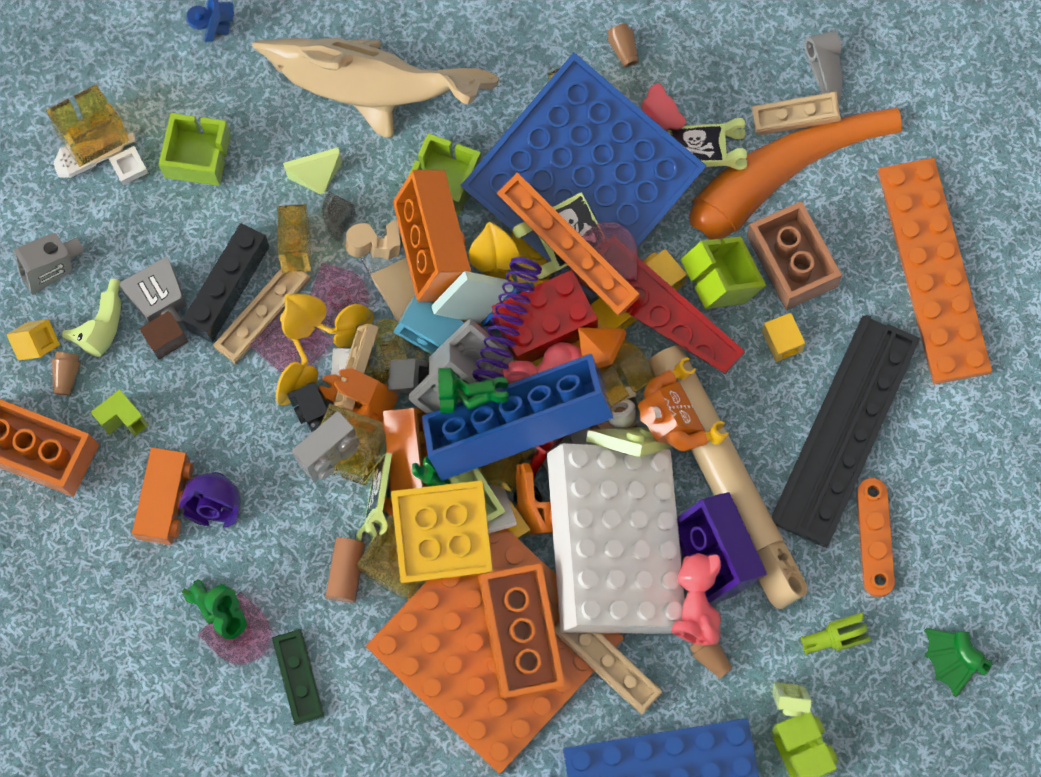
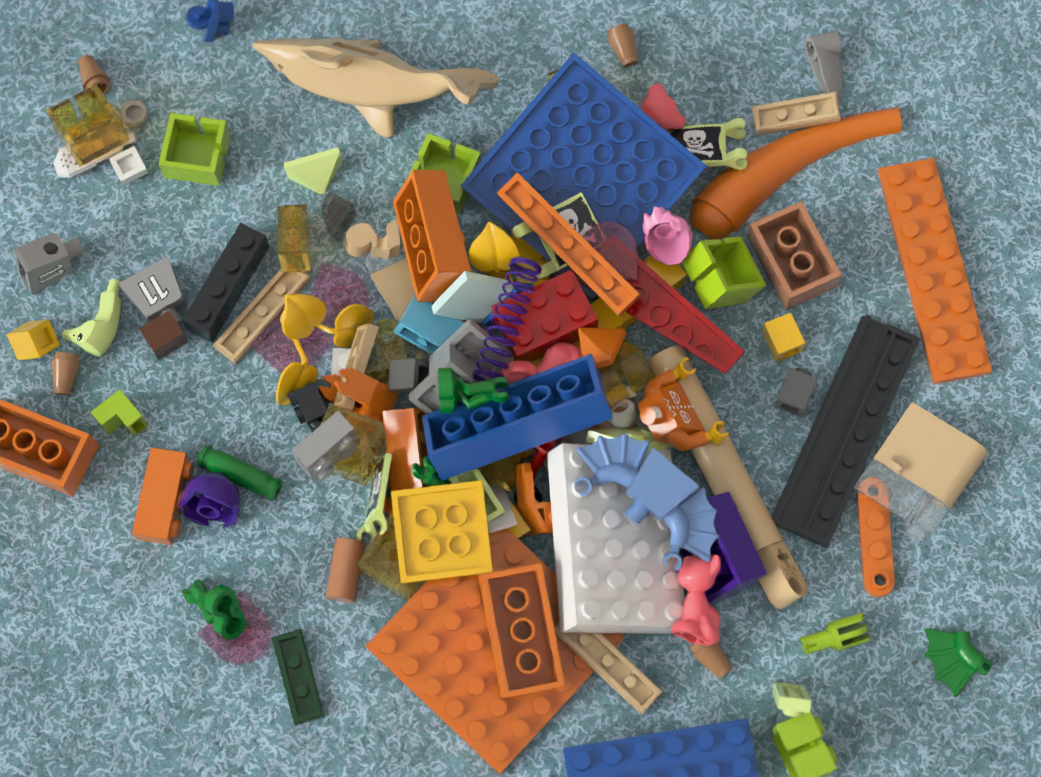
none -> medium nougat cone [78,55,110,97]
none -> light grey tile [120,100,150,129]
none -> green axle [197,445,283,500]
none -> medium blue torso [574,433,719,571]
none -> bright pink hair [643,206,693,265]
none -> dark grey brick [775,368,817,417]
none -> tan door [854,402,988,542]

